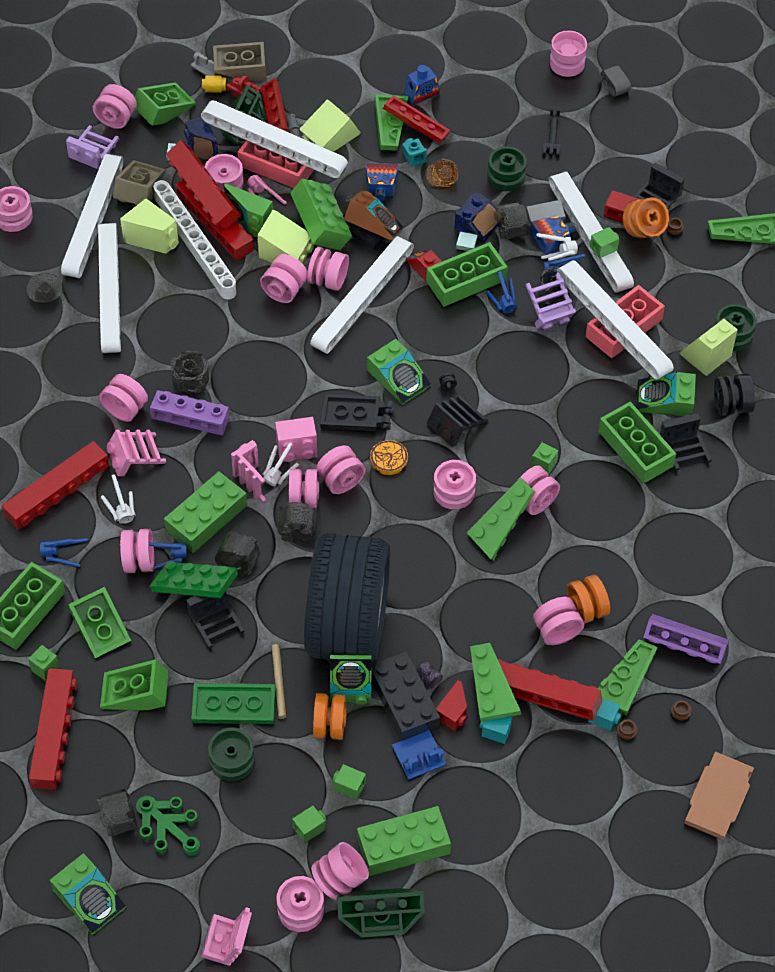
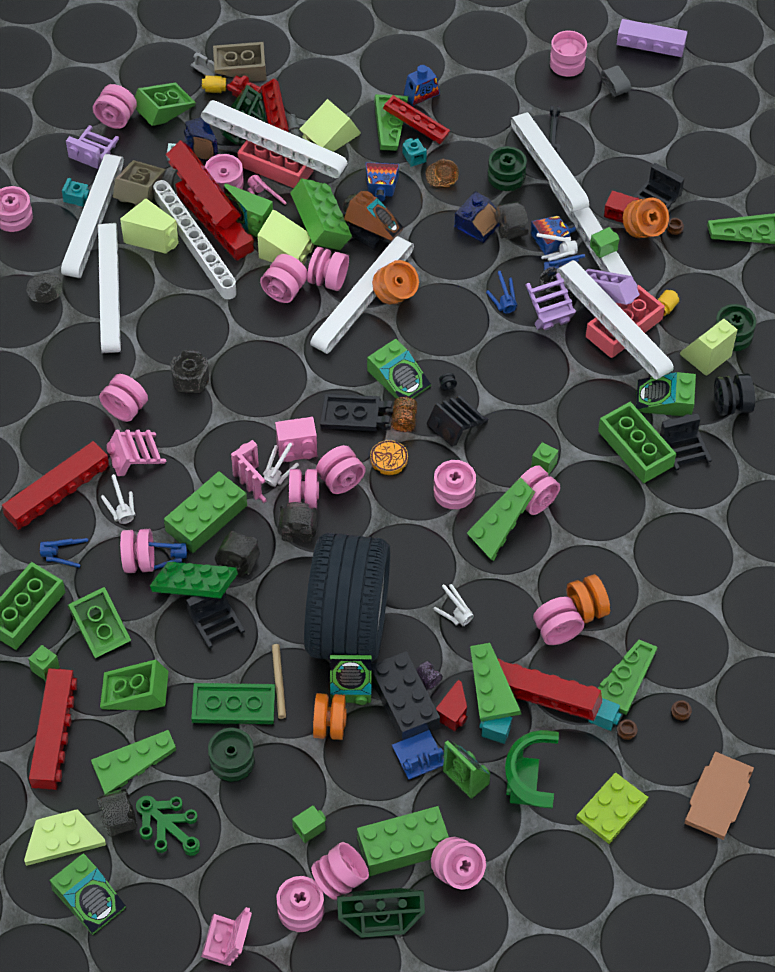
medium lavender brick [150,390,230,435] -> none
bright green brick [332,764,366,800] -> none
red slope [406,250,442,283] -> none
bright green brick [426,242,508,307] -> none
light aqua tile [456,232,477,251] -> none
light grey hinge [524,200,566,228] -> none
medium lavender brick [643,614,729,664] -> none
none -> yellowish green wing [24,809,106,866]
none -> teal brick [62,178,90,207]
none -> bright green wing [91,730,176,798]
none -> orange wheel [372,260,419,305]
none -> clear orange wheel [391,397,418,432]
none -> bright pink wheel [431,837,486,890]
none -> white plant [433,584,474,626]
none -> bright green slope [443,740,490,799]
none -> green piece [505,730,559,809]
none -> white beam [511,112,589,212]
none -> lime plate [576,772,648,844]
none -> lavender brick [586,269,640,305]
none -> lavender brick [617,19,688,57]
none -> yellow brick [658,290,679,316]

